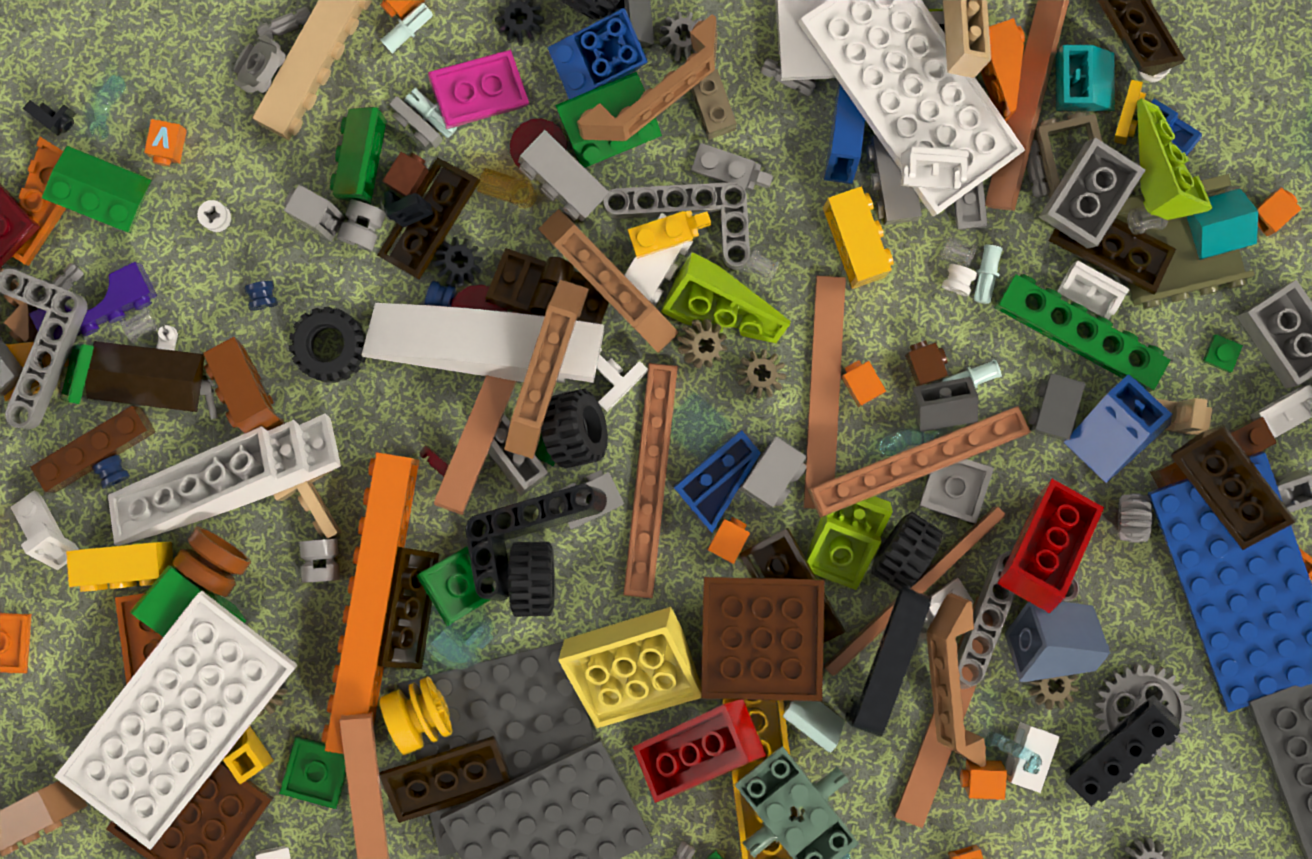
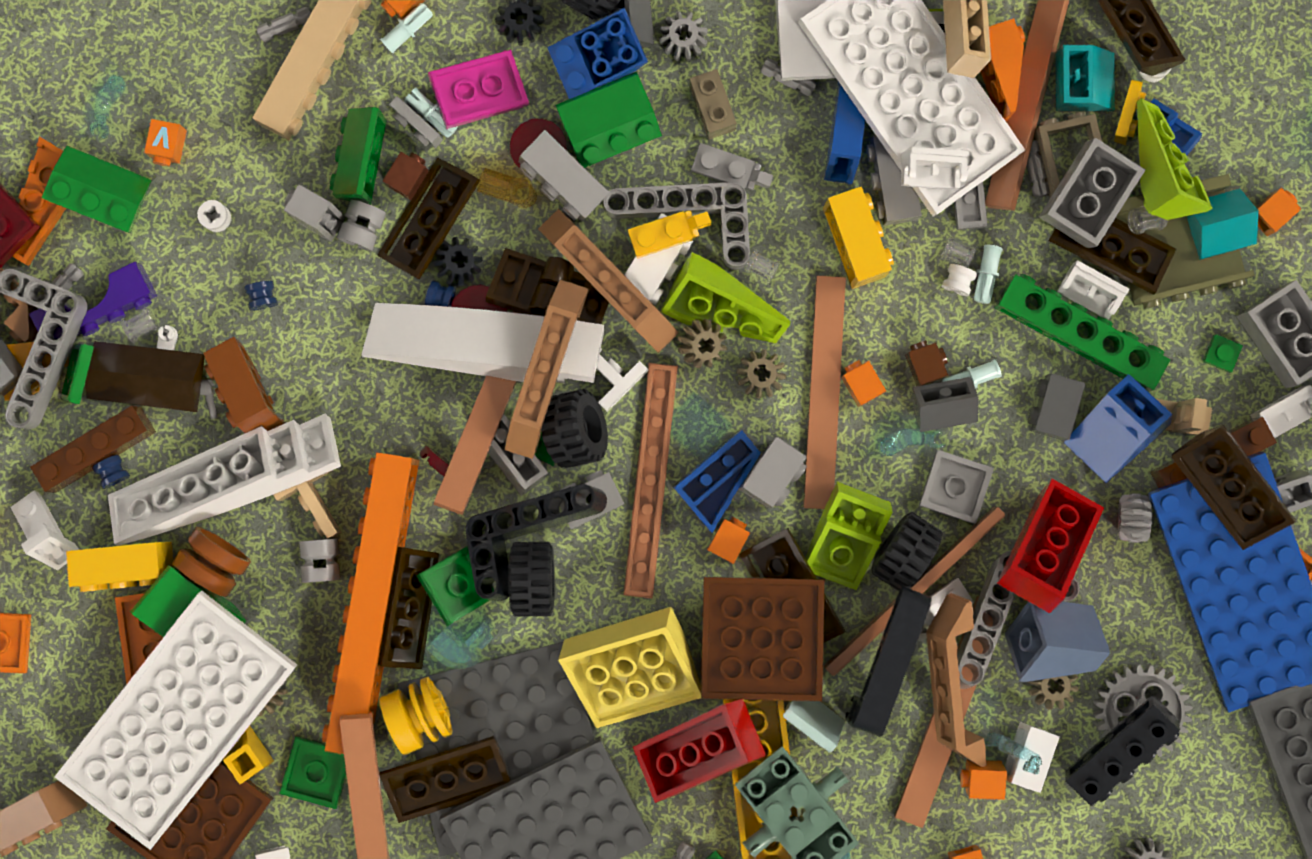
black bracket [22,100,76,136] -> none
light grey plate [233,36,286,93] -> none
black tyre [289,307,367,383] -> none
black bracket [384,190,433,228] -> none
medium nougat slope [577,14,718,141] -> none
nougat tile [808,406,1031,518] -> none

